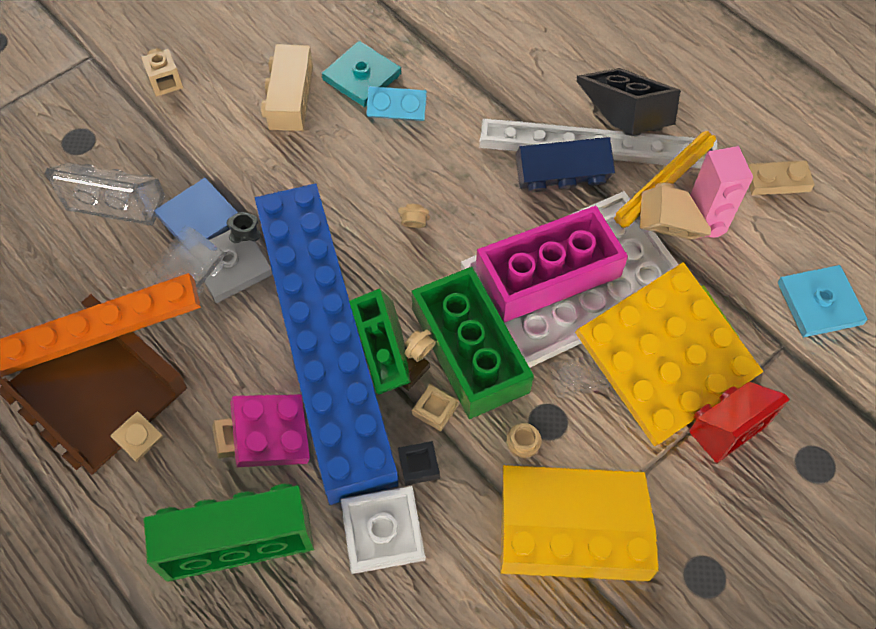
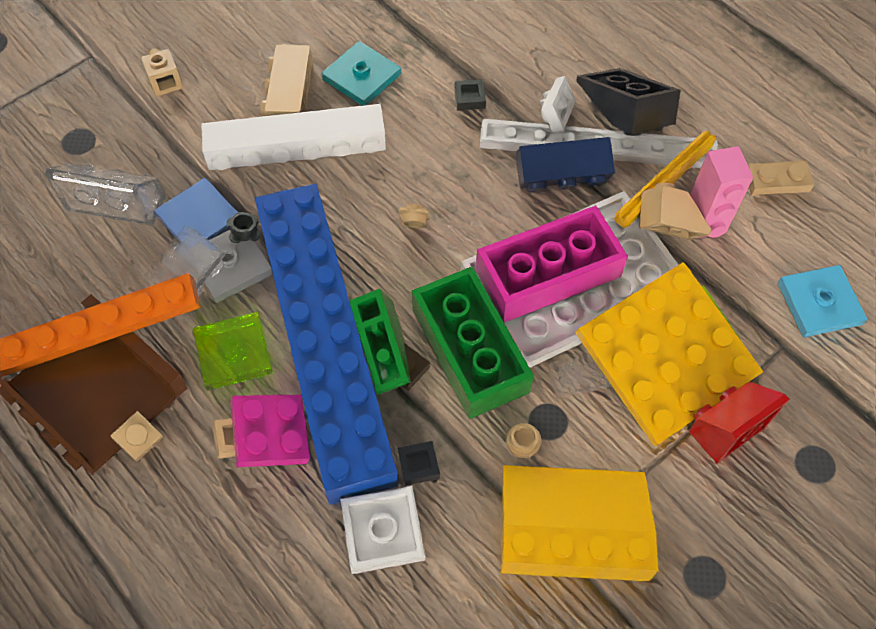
green brick [144,484,314,582] -> none
medium azure plate [366,86,427,121] -> none
tan plate [404,330,436,362] -> none
tan tile [412,384,459,432] -> none
none -> clear neon green plate [193,312,273,391]
none -> white brick [202,104,386,170]
none -> pearl dark grey plate [454,79,486,111]
none -> white plate [540,76,576,133]

